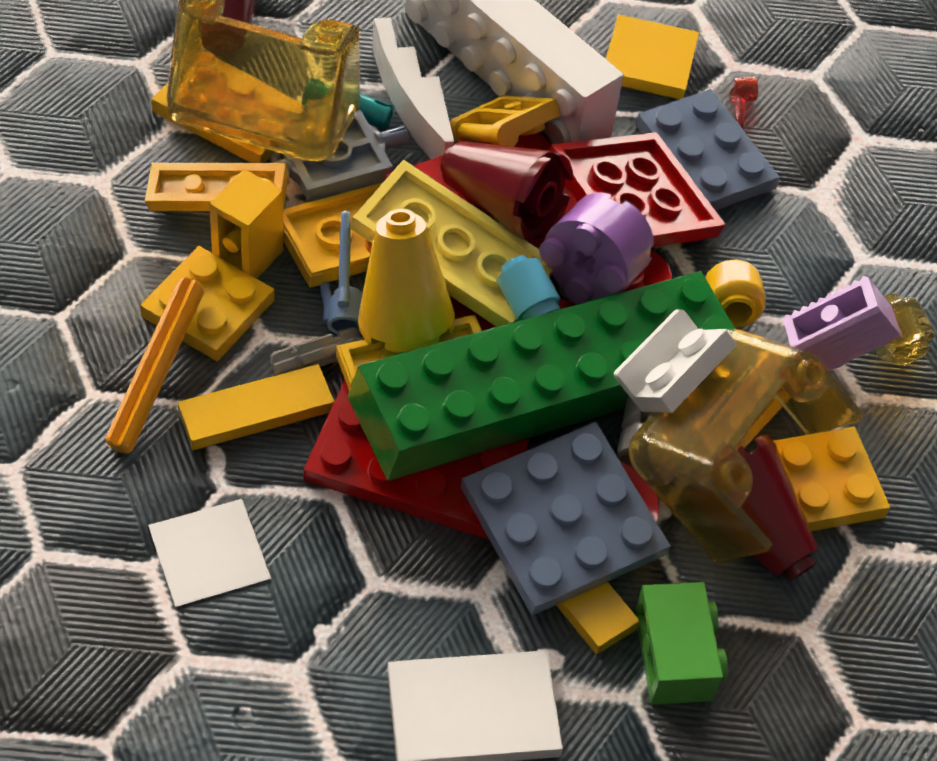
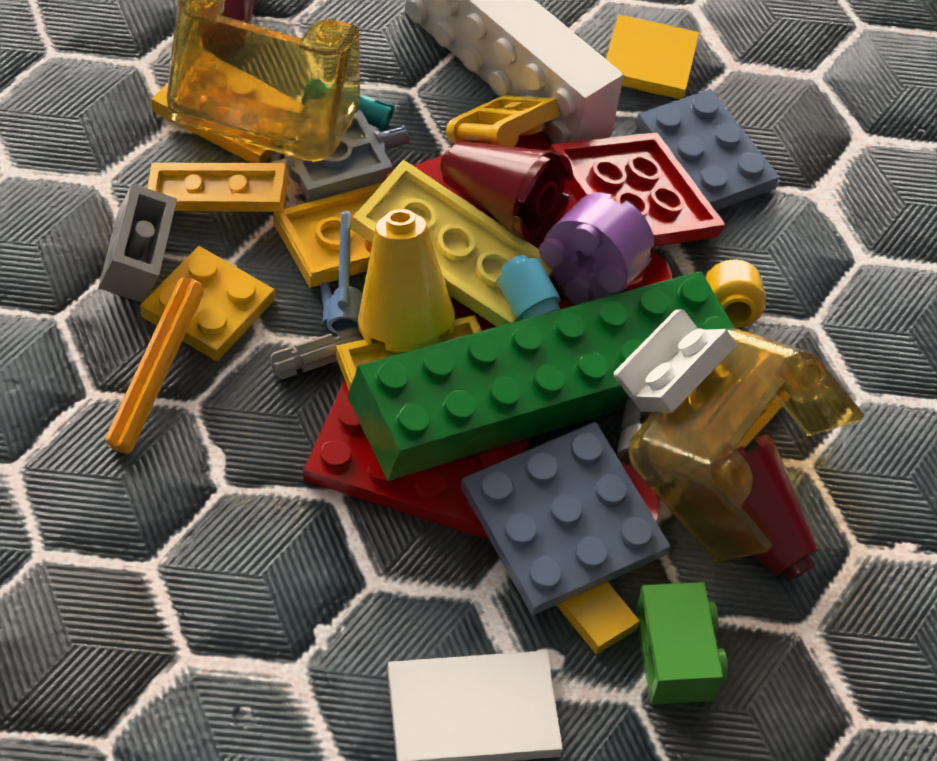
white sticker [148,499,271,607] -> none
yellow tile [178,364,334,451] -> none
yellow brick [209,169,283,279] -> none
white slope [373,17,454,159] -> none
clear red hand [729,76,758,130] -> none
yellow plate [774,426,890,532] -> none
lavender brick [783,276,901,377] -> none
clear yellow head [875,293,935,366] -> none
none -> light grey brick [98,183,177,302]

